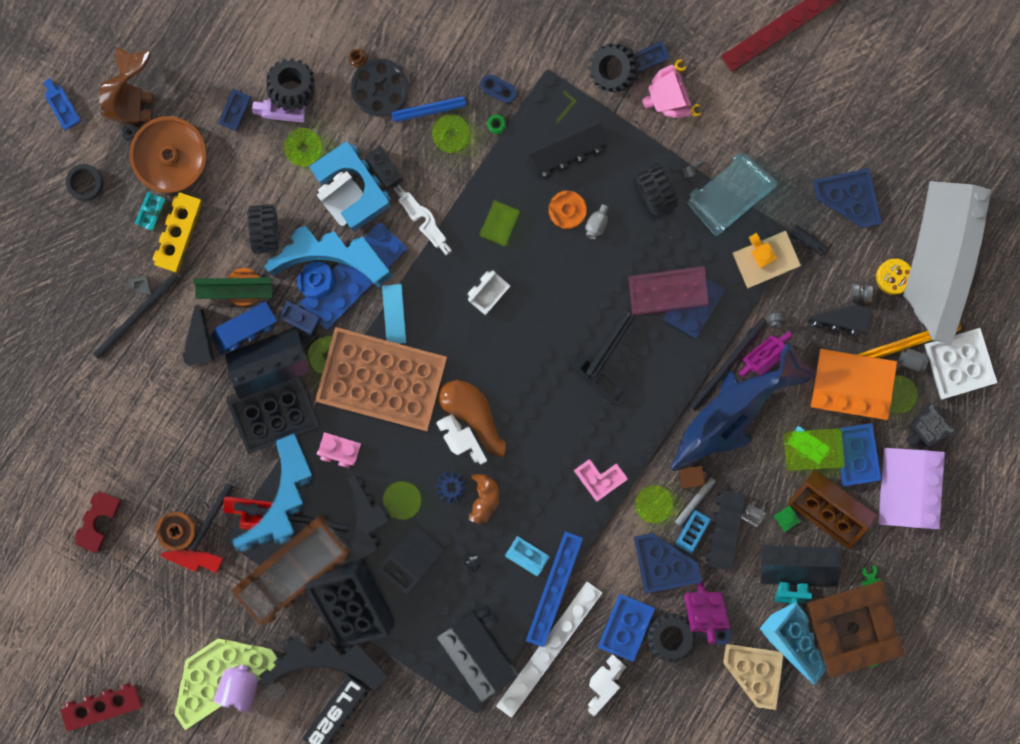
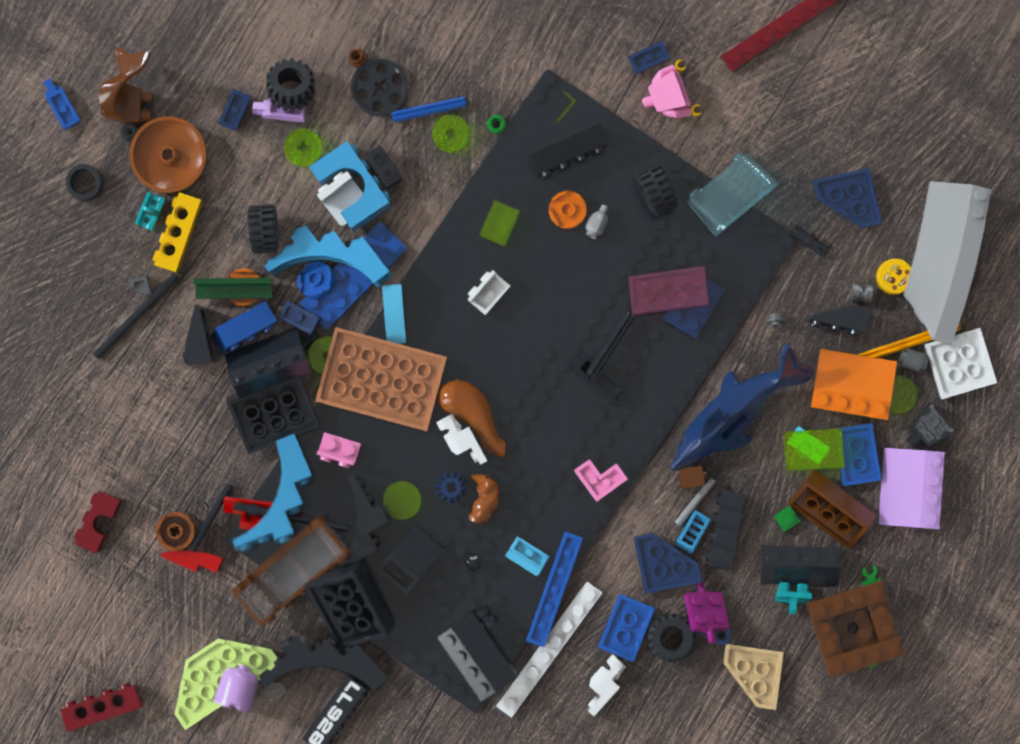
white piece [393,185,452,256] -> none
dark blue plate [480,75,516,104] -> none
black tyre [588,44,641,92] -> none
clear neon green tile [635,485,673,523] -> none
dark grey hand [683,160,705,179] -> none
black bar [690,318,767,411] -> none
tan tile [732,231,801,289] -> none
magenta plate [738,331,793,378] -> none
clear tile [741,501,766,527] -> none
light orange plate [749,233,777,268] -> none
medium azure wedge [760,603,826,684] -> none

